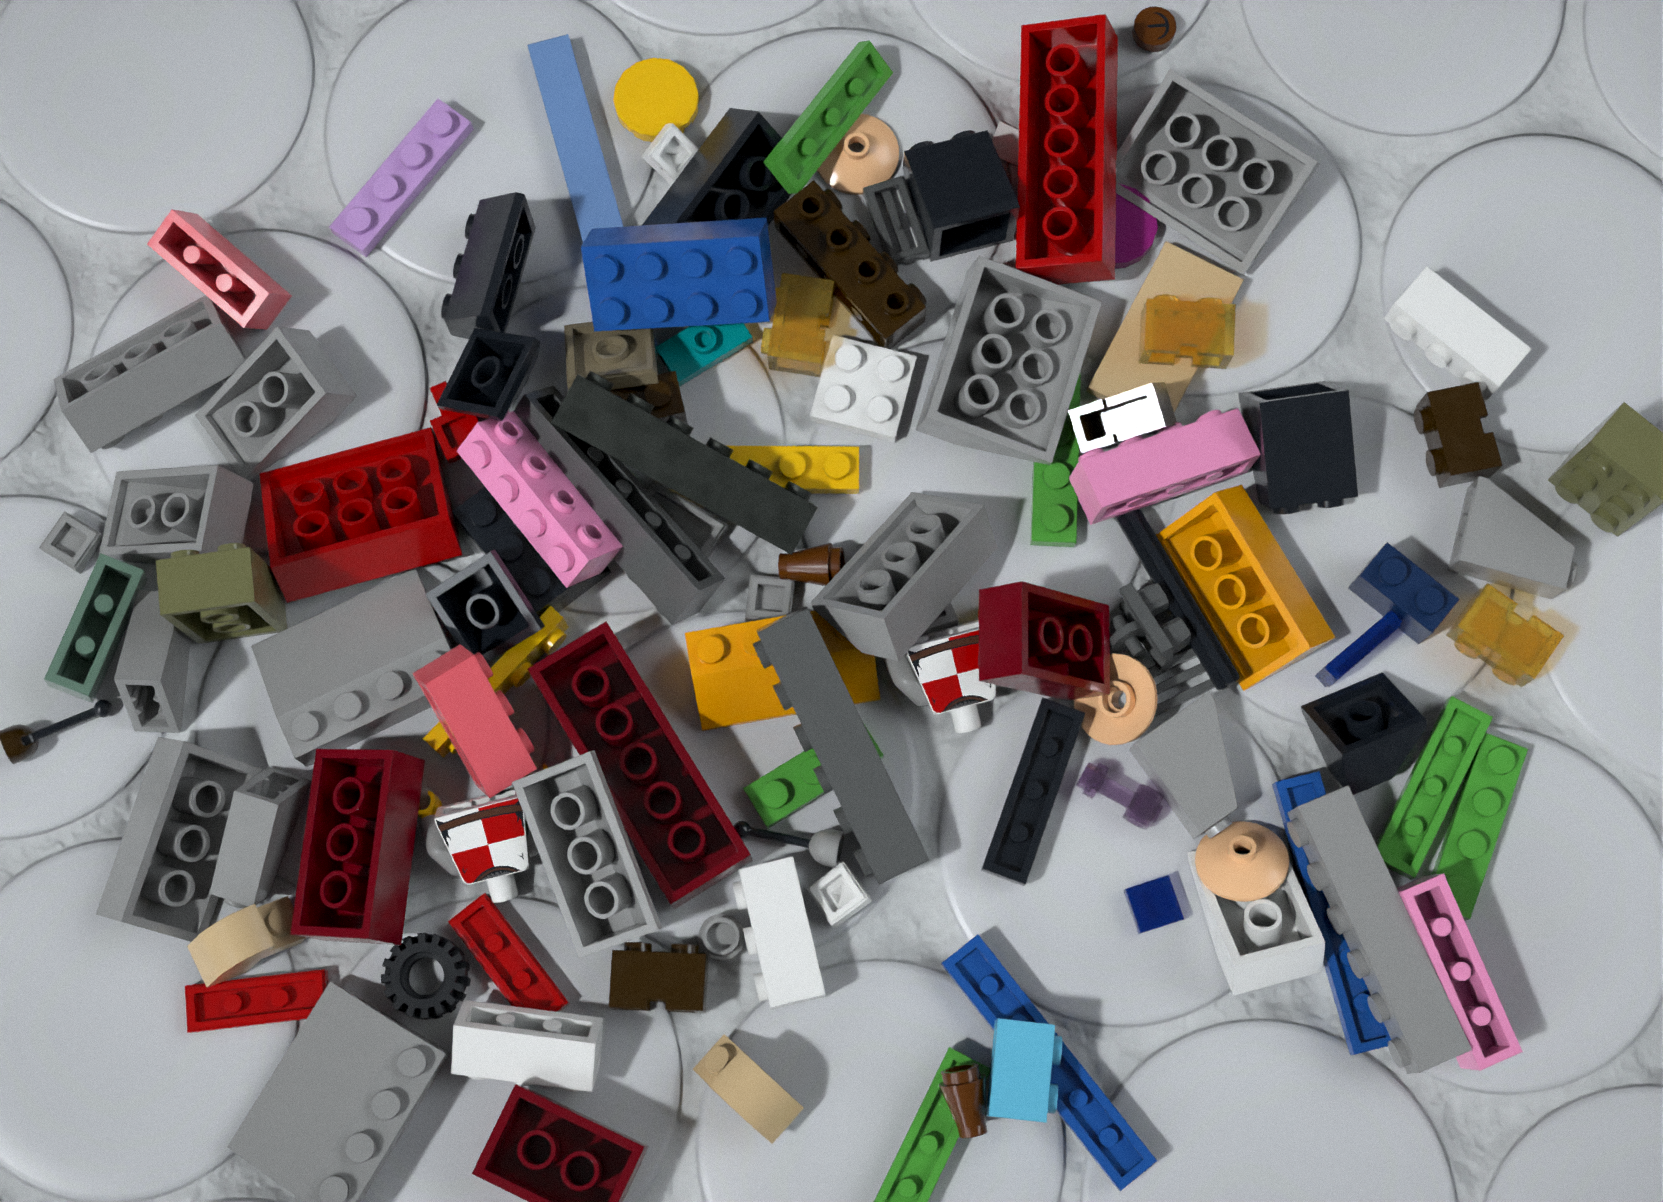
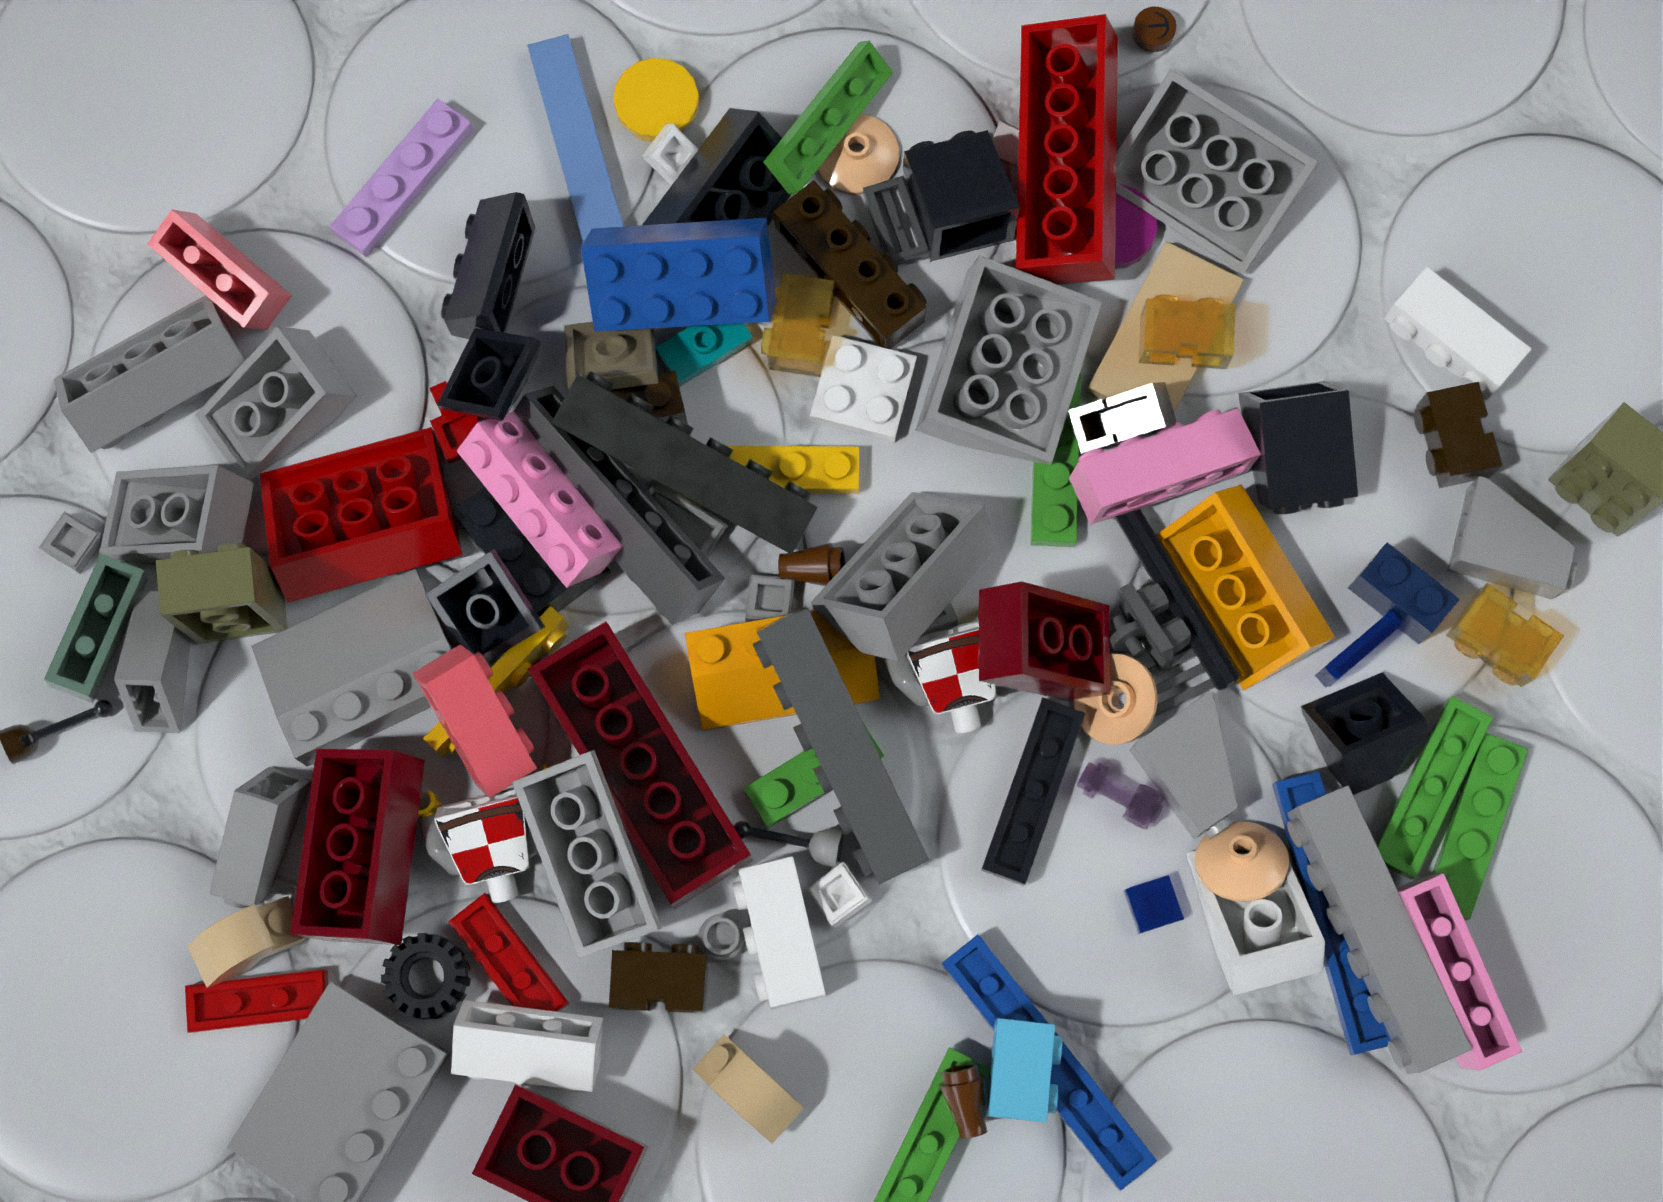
light grey slope [96,737,262,942] -> none

